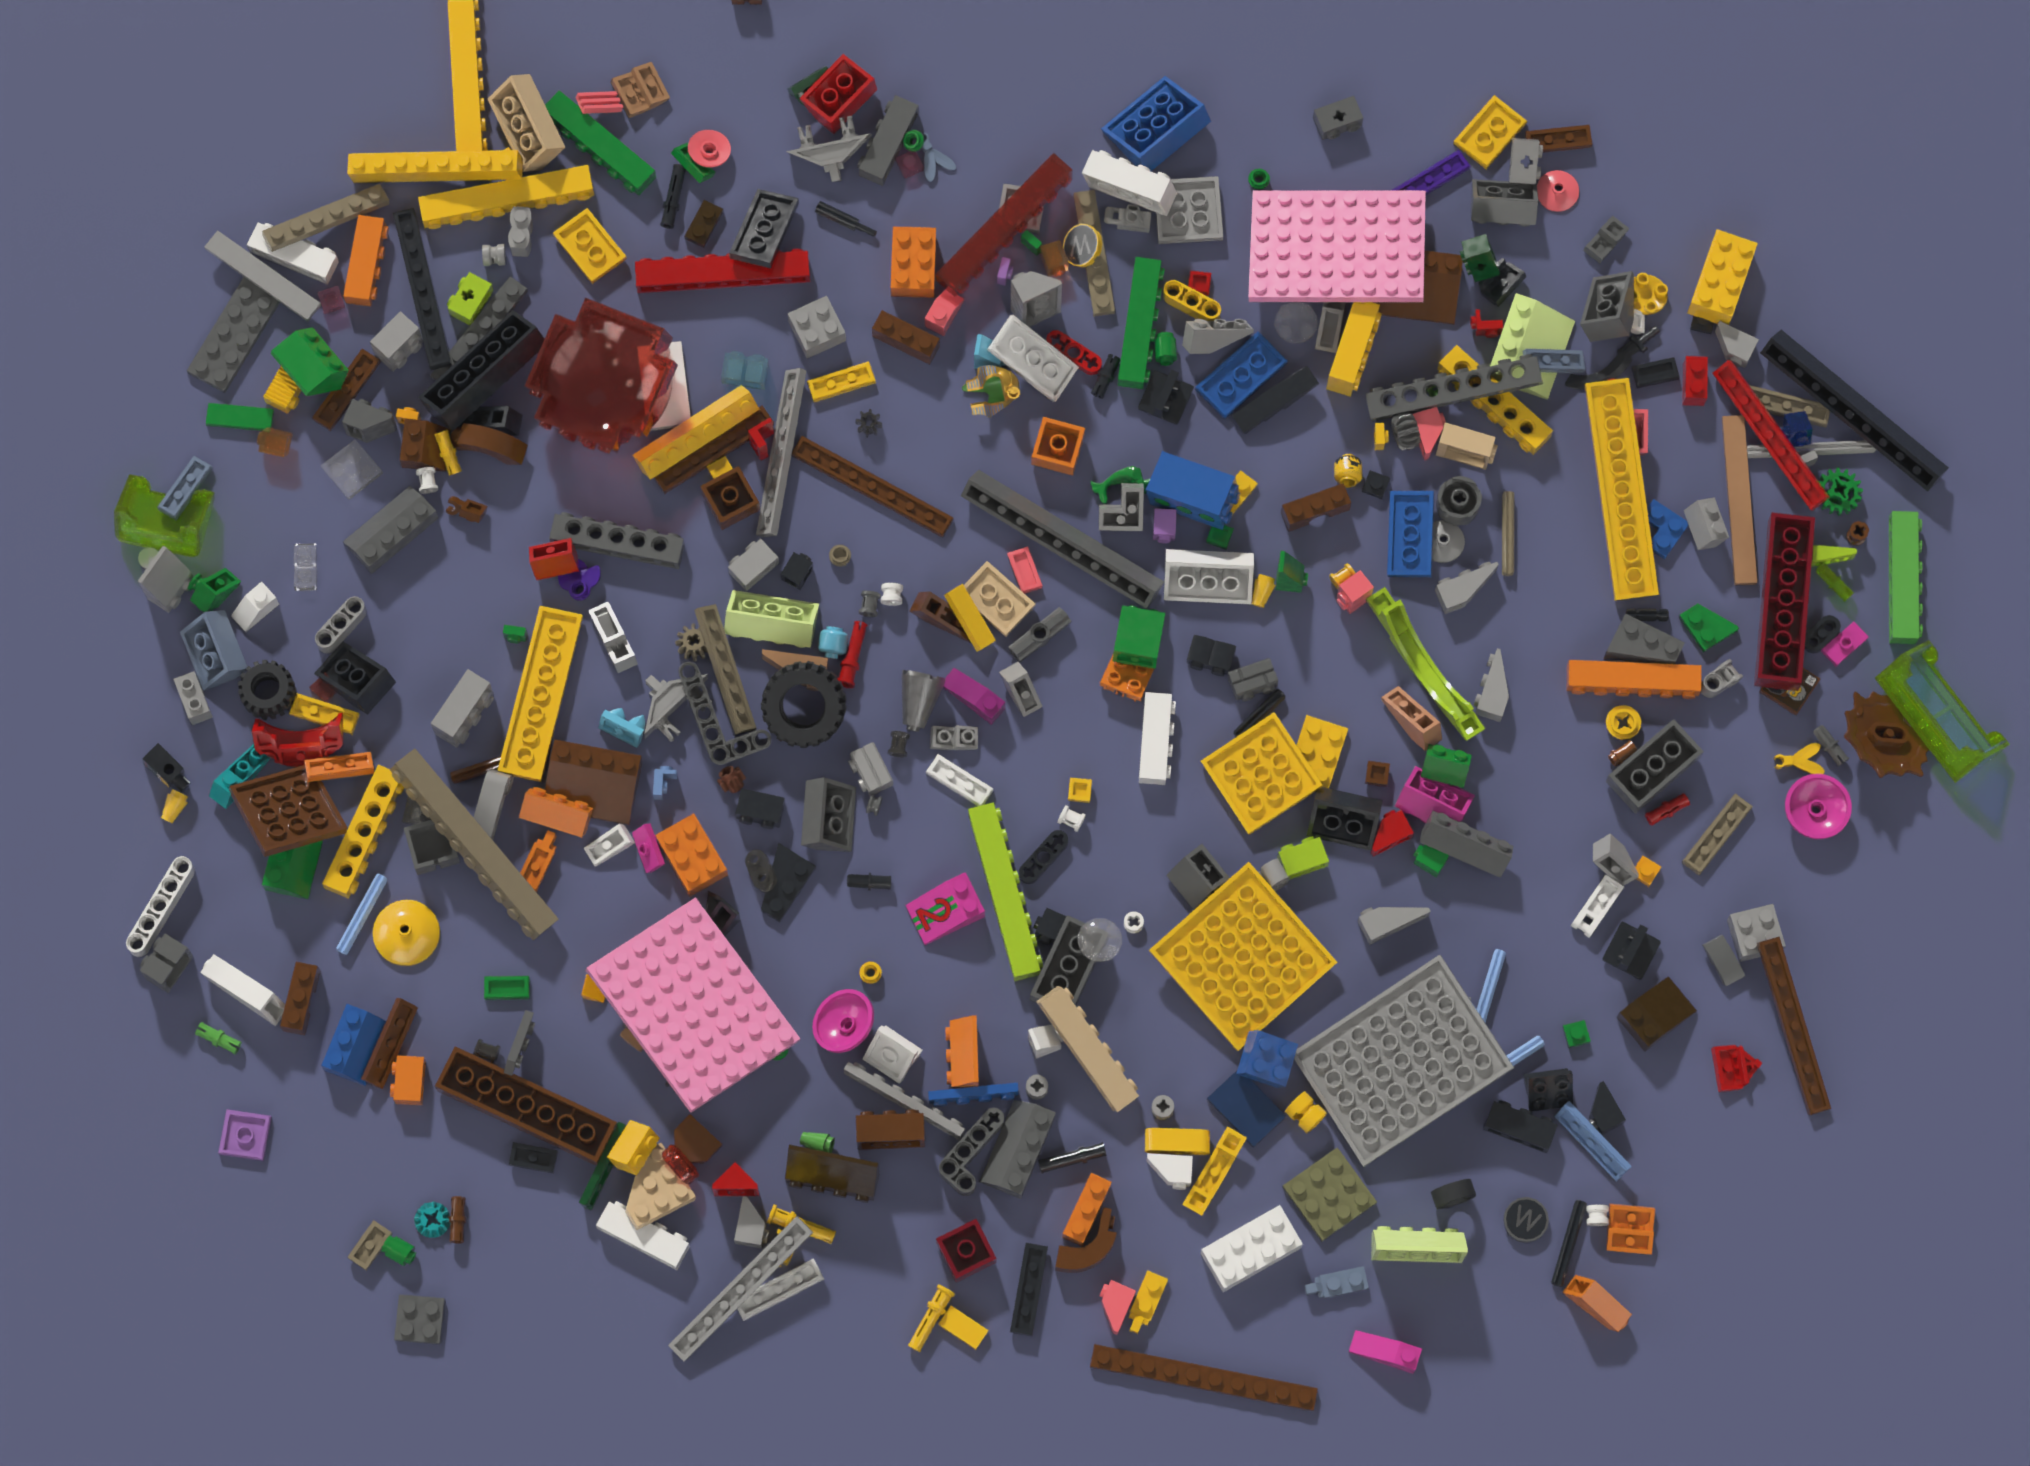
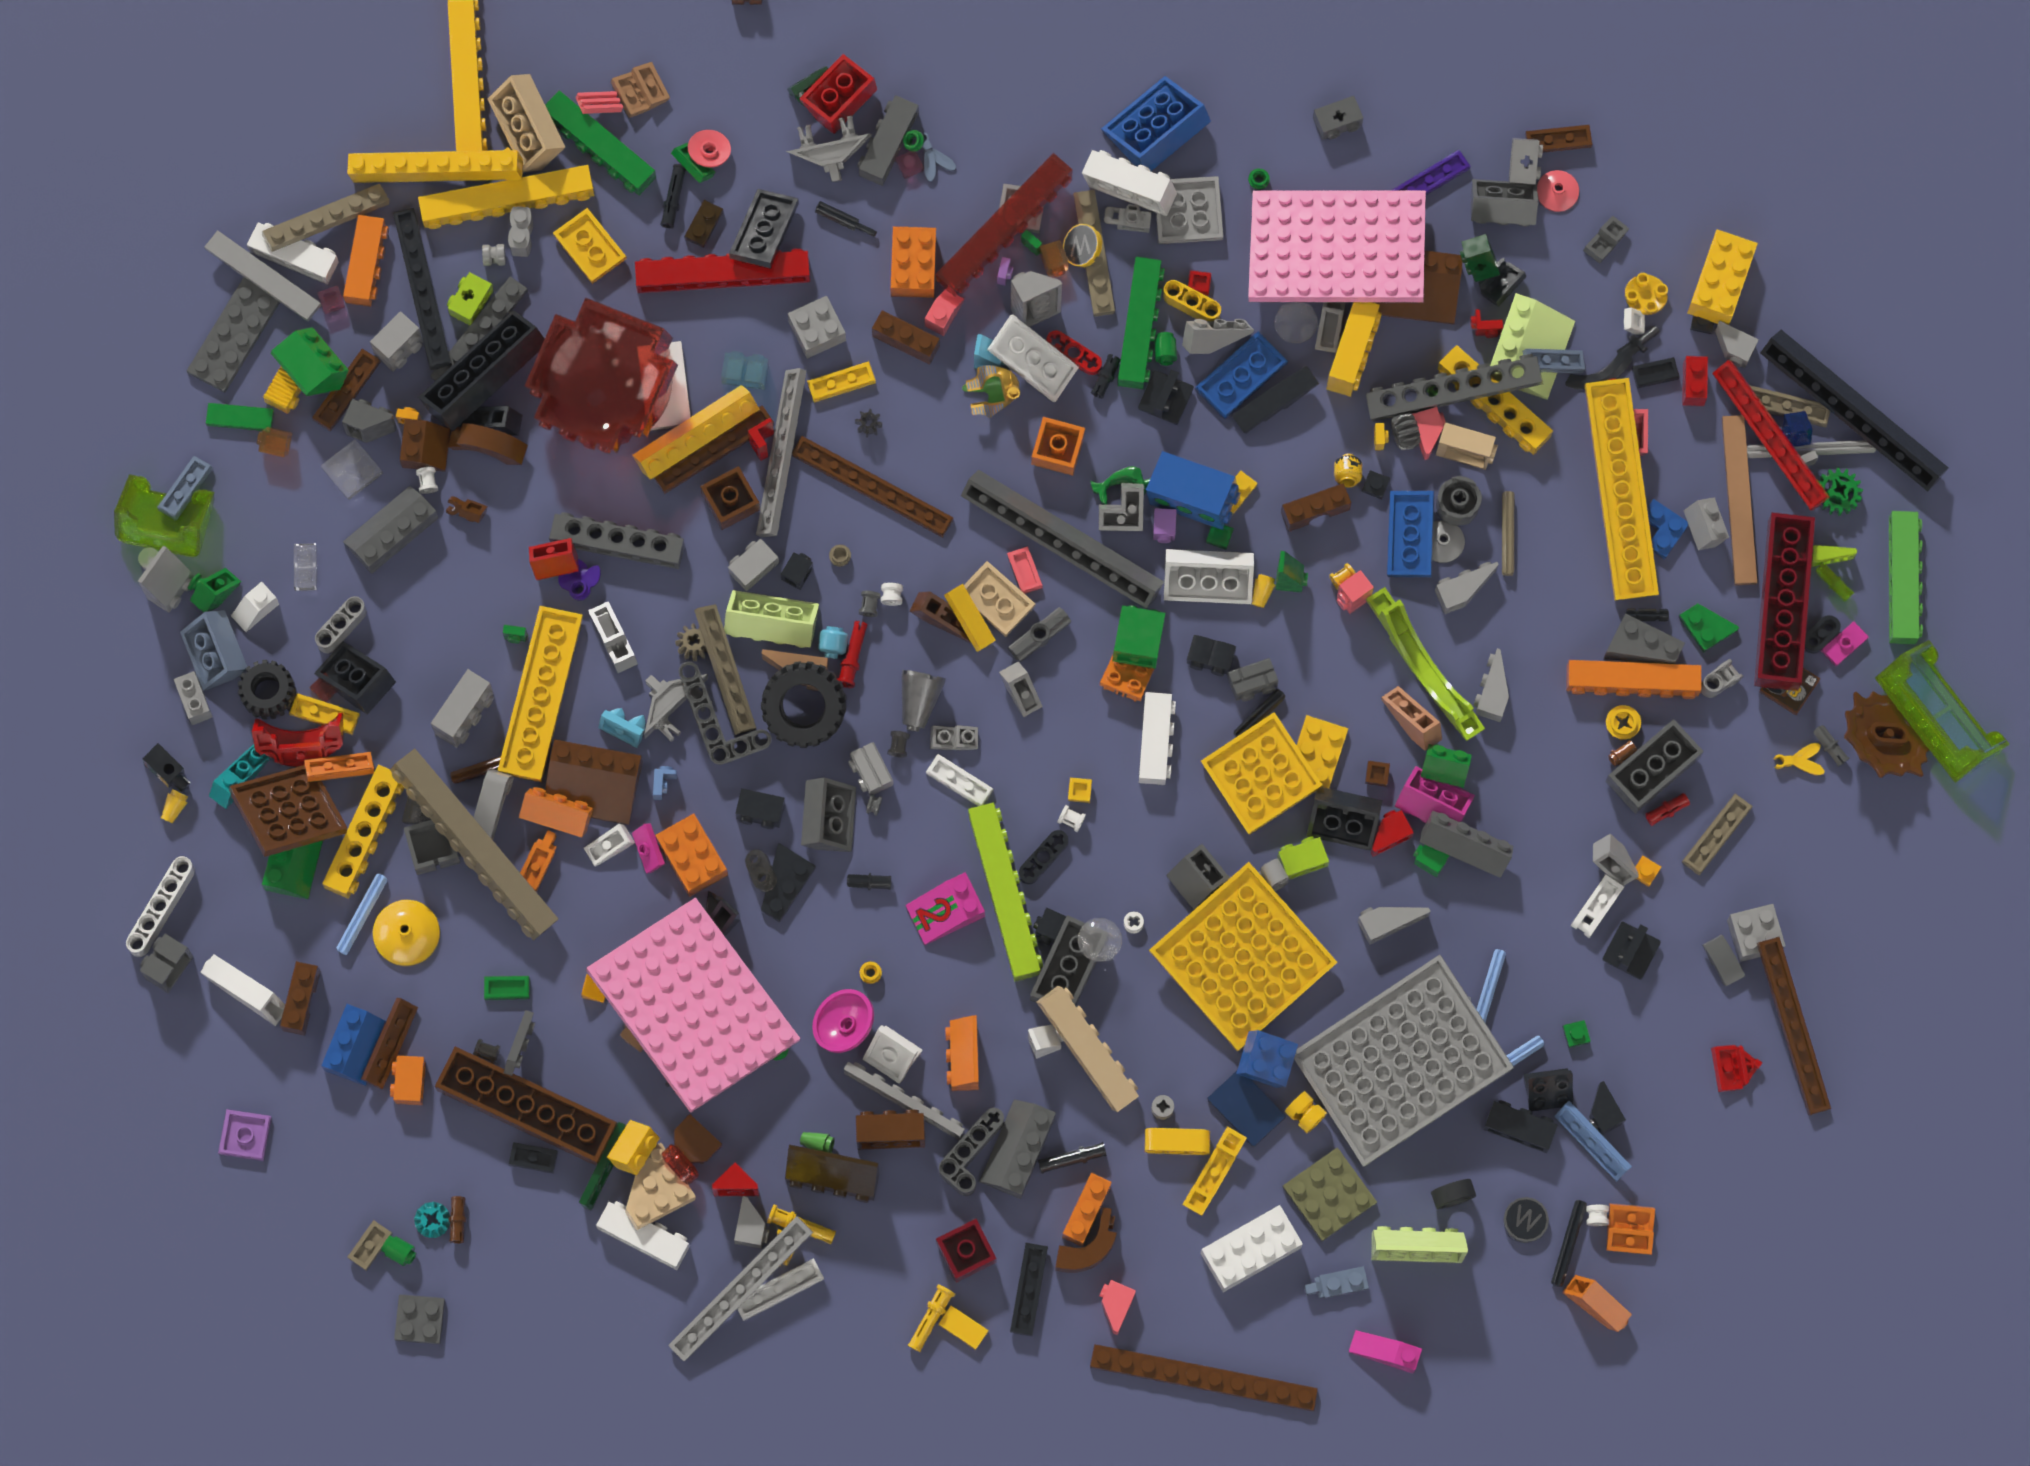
bright green pin [195,1022,242,1054] -> none
yellow pin [434,430,462,476] -> none
yellow tile [707,456,733,479] -> none
copper gear [717,766,746,793] -> none
blue plate [928,1082,1019,1107] -> none
magenta slope [943,668,1005,725] -> none
light grey wheel [1026,1075,1048,1100] -> none
yellow hinge [1129,1270,1168,1335] -> none
white slope [1147,1153,1193,1190] -> none
yellow tile [1453,95,1527,170] -> none
dark grey slope [1580,271,1634,342] -> none
dark brown slope [1616,976,1697,1052] -> none
dark pink dish [1785,774,1852,839] -> none
reddish brown bush [1846,521,1869,546] -> none

